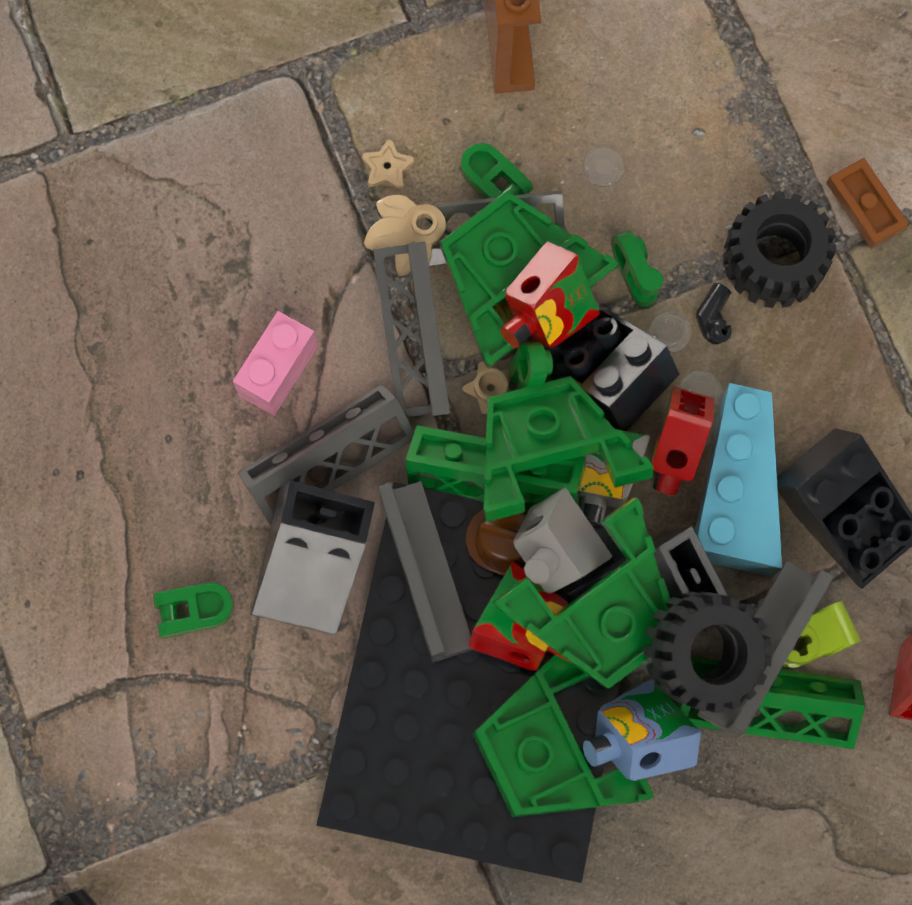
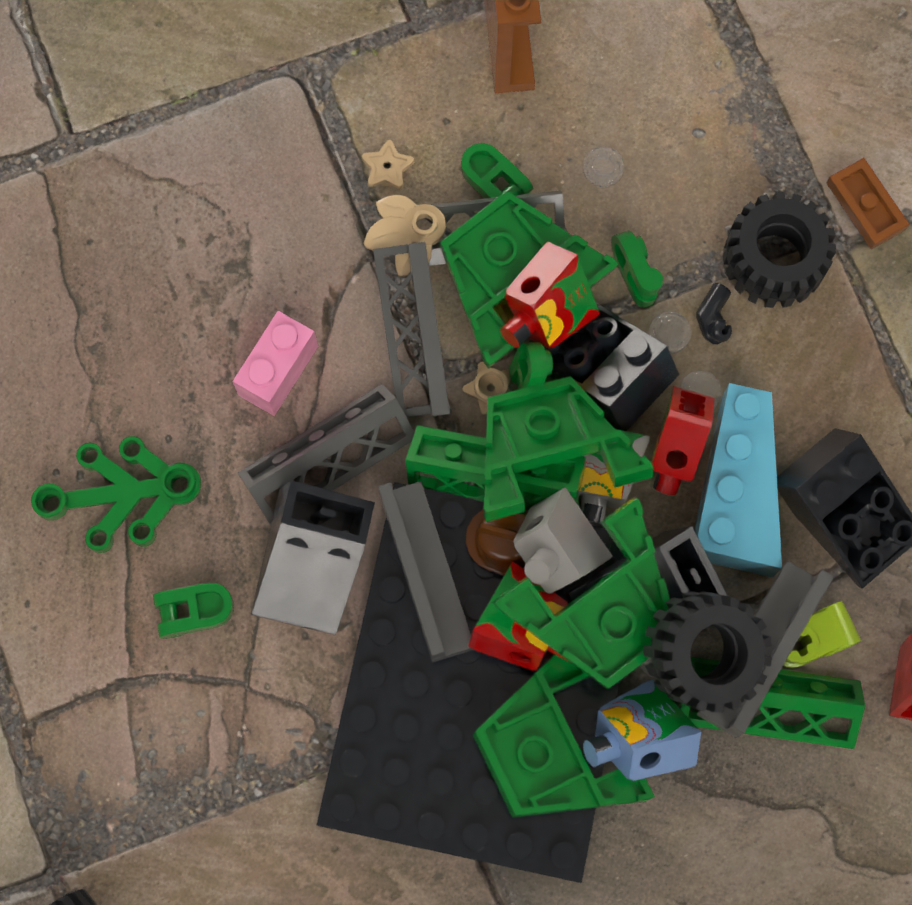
none -> green plant [31,436,201,553]

